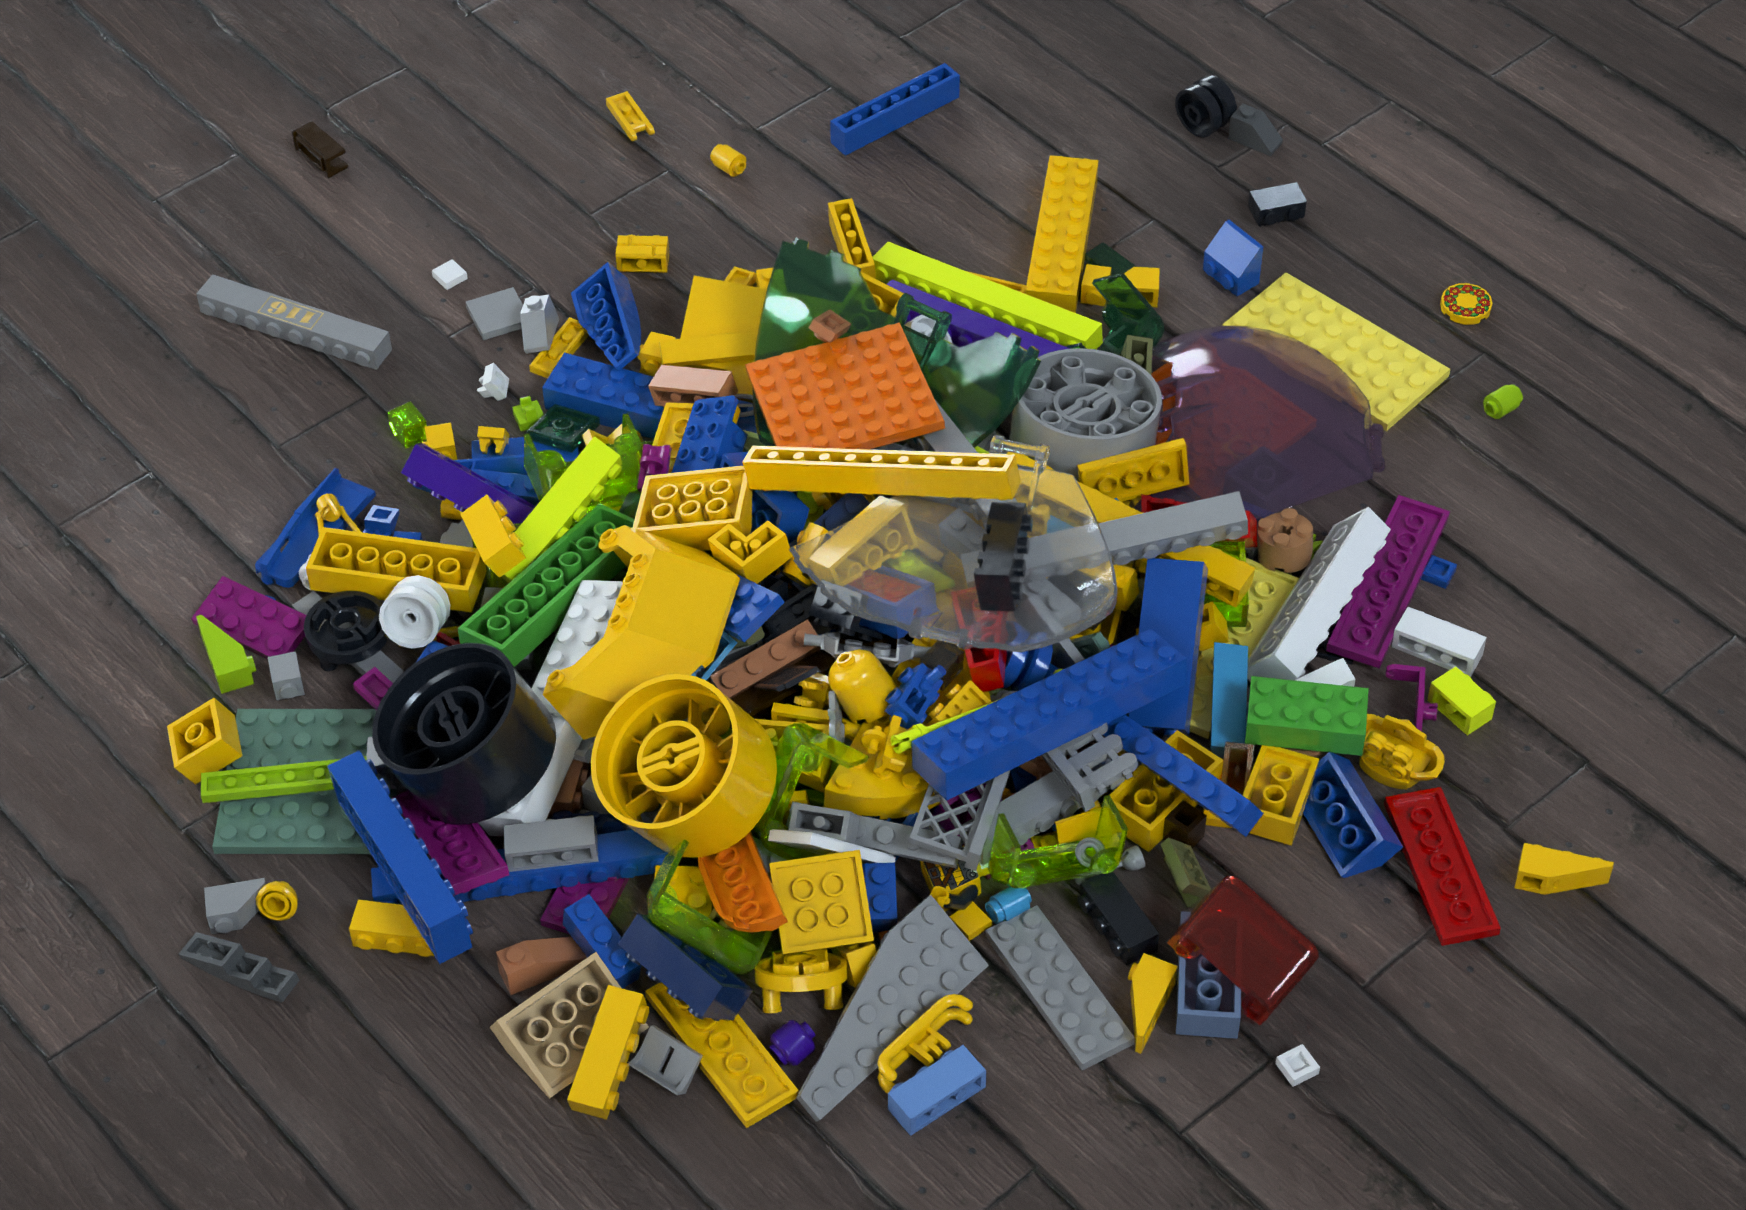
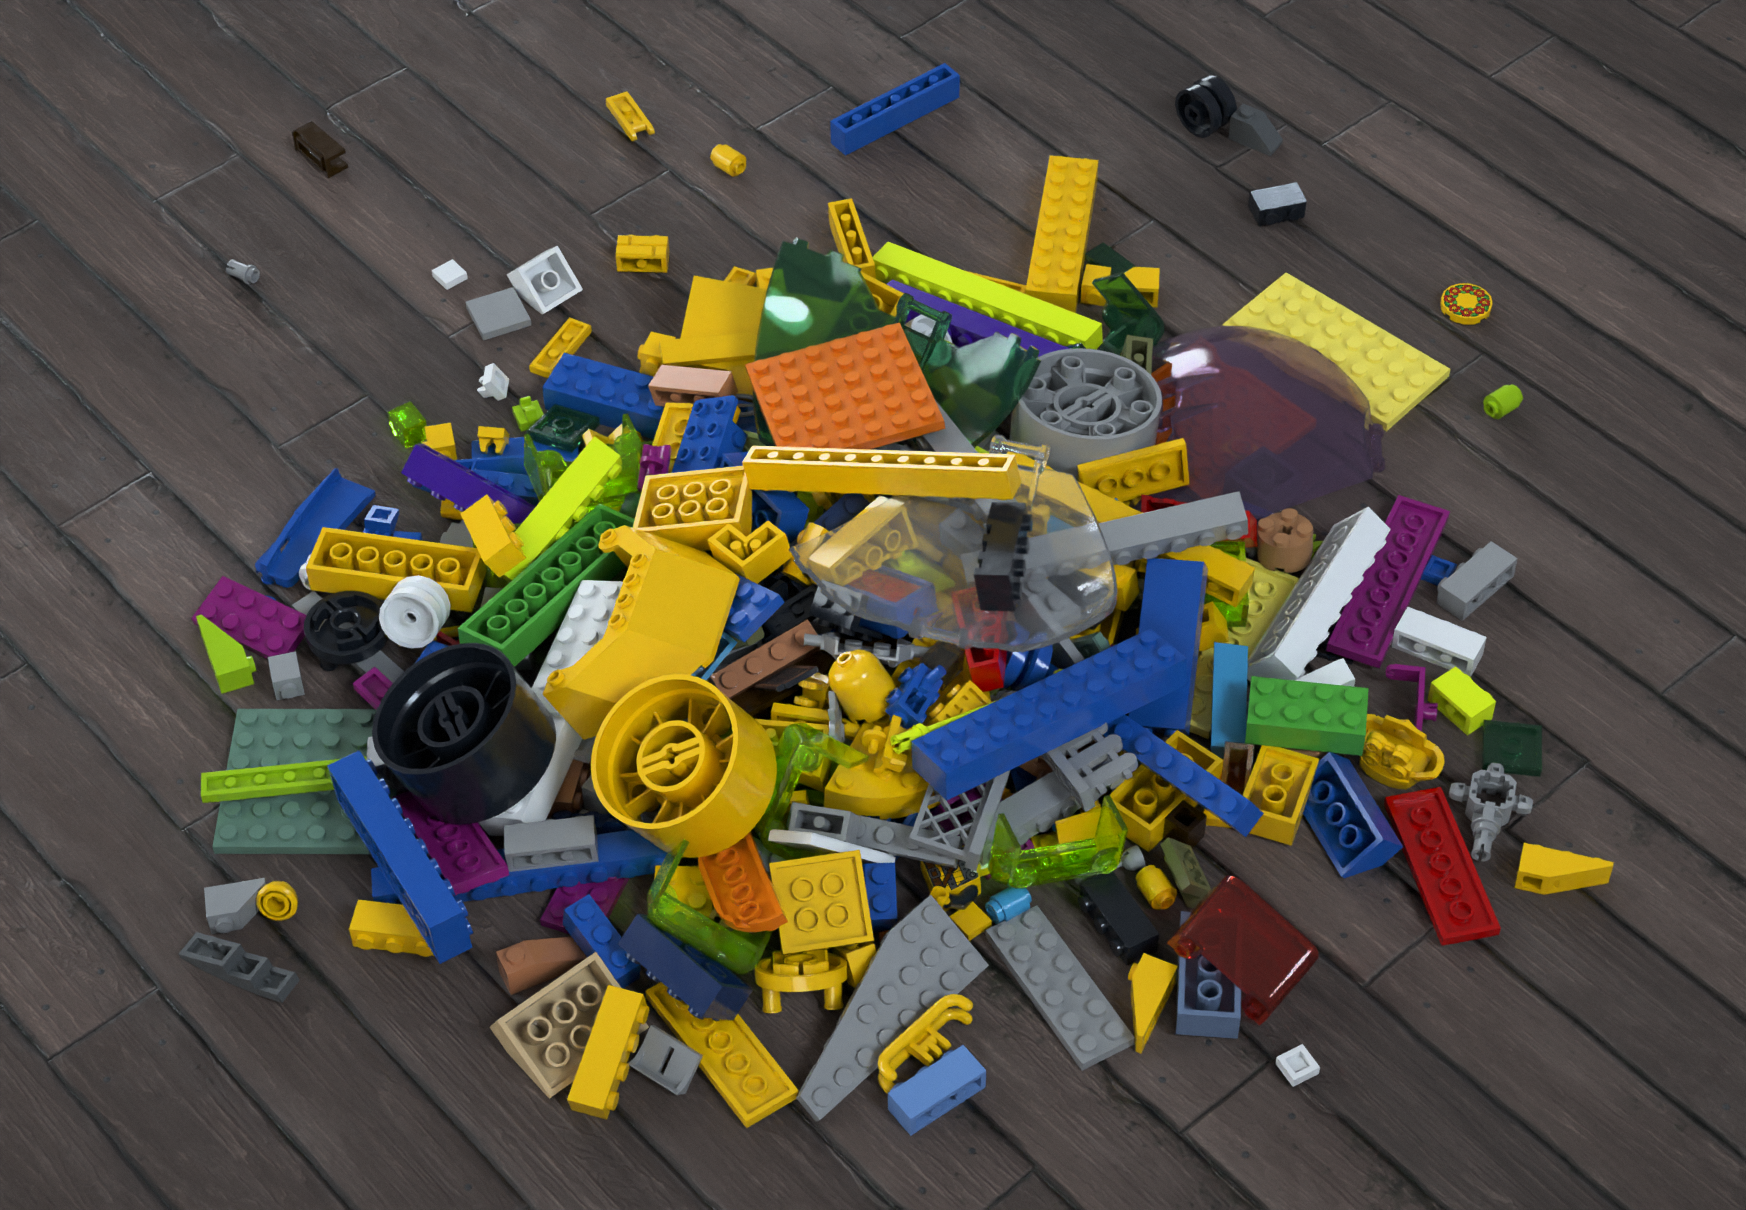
yellow brick [167,698,243,785] -> none
light grey brick [196,274,392,370] -> none
yellow plant [315,493,361,534] -> none
light grey slope [520,294,559,354] -> none
blue wedge [571,262,641,371] -> none
dark purple head [769,1020,816,1066] -> none
nougat plate [808,309,851,343] -> none
light grey plate [1075,837,1106,867] -> none
slope [1203,220,1264,297] -> none
none -> light grey pin [226,259,260,284]
none -> white slope [507,246,583,314]
none -> yellow brick [1136,865,1177,909]
none -> light grey brick [1436,541,1518,621]
none -> light grey piece [1448,762,1533,862]
none -> clear green tile [1482,720,1542,777]

